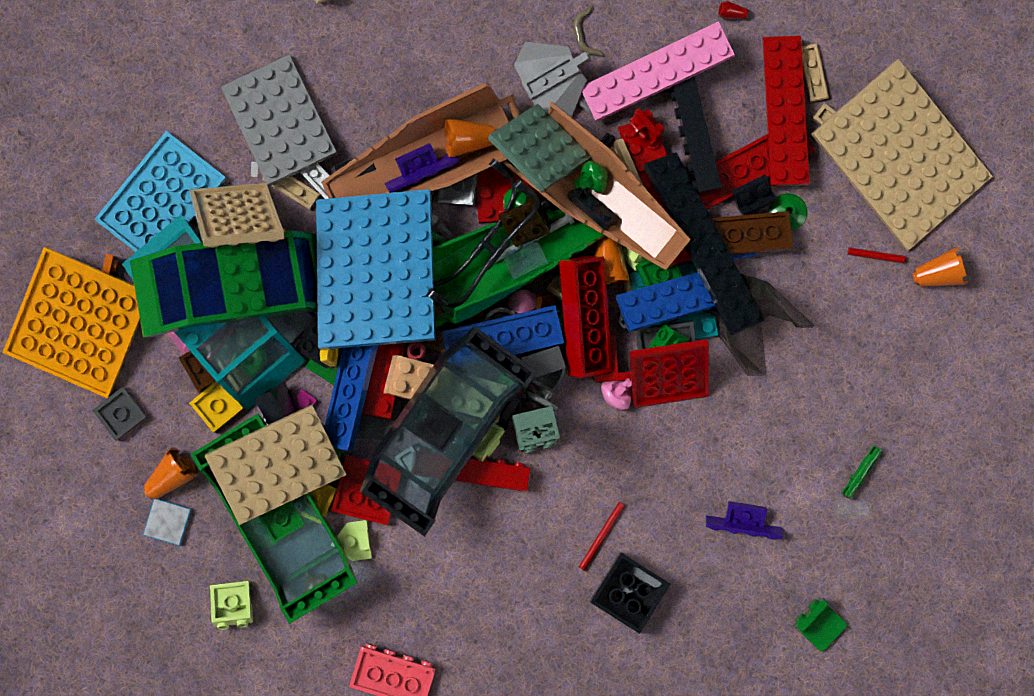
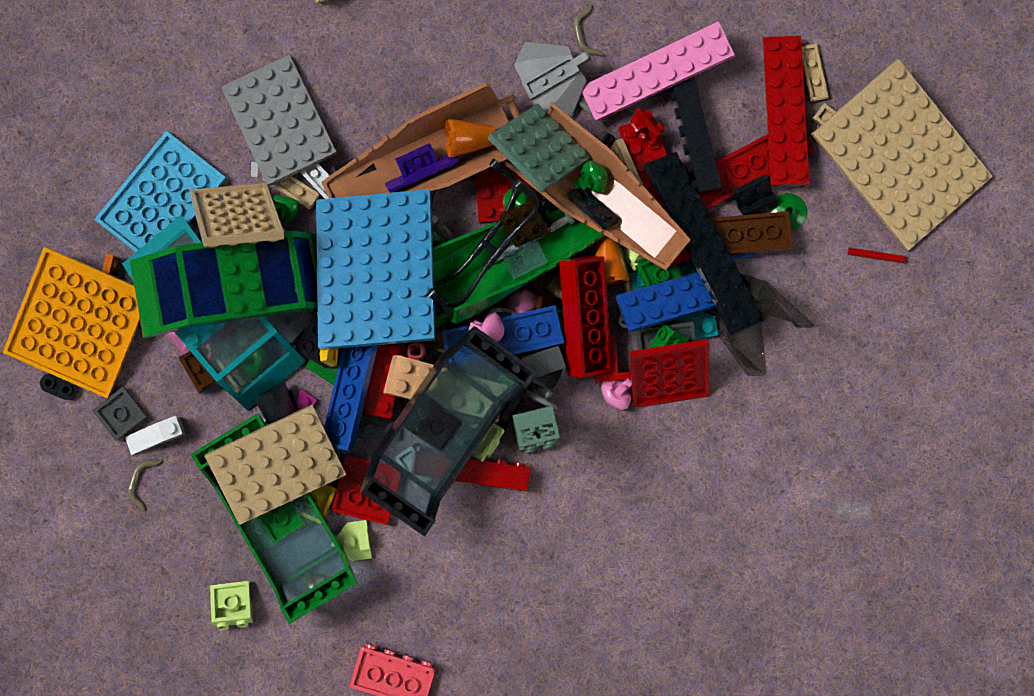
flat silver tile [143,499,192,546] -> none
orange cone [144,447,197,499] -> none
yellow plate [189,381,244,433] -> none
light grey plate [437,173,479,206] -> none
red bar [579,502,625,571] -> none
black slope [589,552,671,634] -> none
dark purple bracket [705,501,783,540] -> none
red cone [718,1,748,19] -> none
green bracket [793,598,847,652] -> none
green pin [841,445,883,500] -> none
orange cone [912,247,968,287] -> none
none -> black plate [40,373,78,400]
none -> white slope [125,416,186,455]
none -> dark tan animal [128,459,162,512]
none -> green piece [271,195,299,224]
none -> bright pink piece [469,312,504,342]

